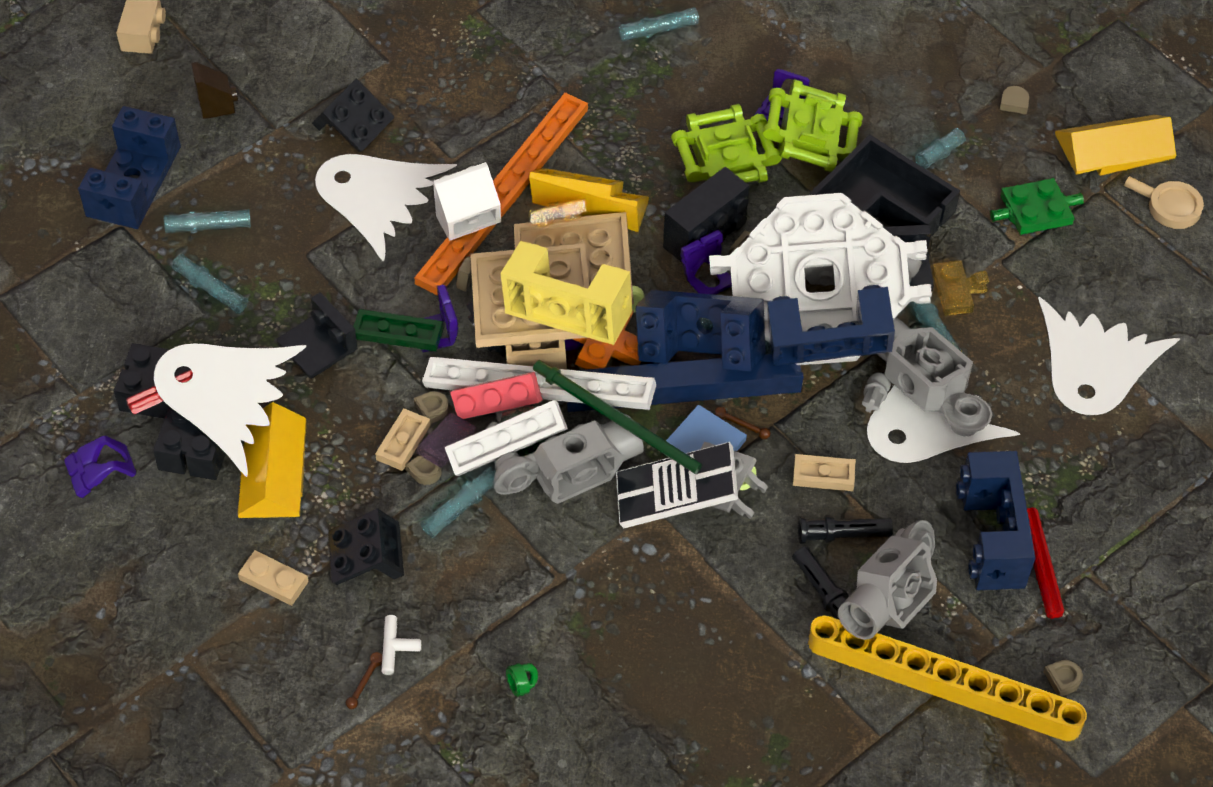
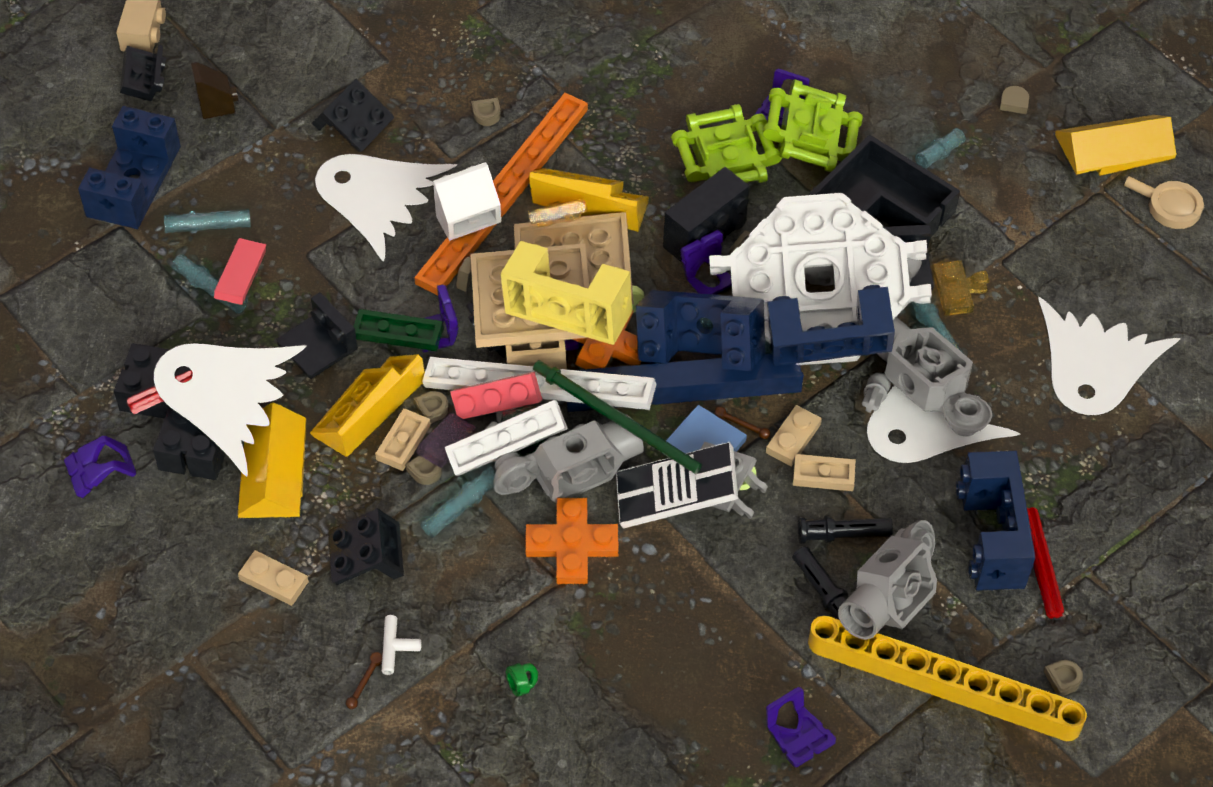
clear light blue pin [619,7,699,42] -> none
green plate [990,178,1084,235] -> none
none -> black bracket [120,44,166,101]
none -> coral tile [214,238,266,305]
none -> yellow slope [310,354,425,457]
none -> dark tan tile [471,98,501,126]
none -> orange plate [526,498,618,584]
none -> tan plate [766,405,822,467]
none -> dark purple piece [766,687,836,767]

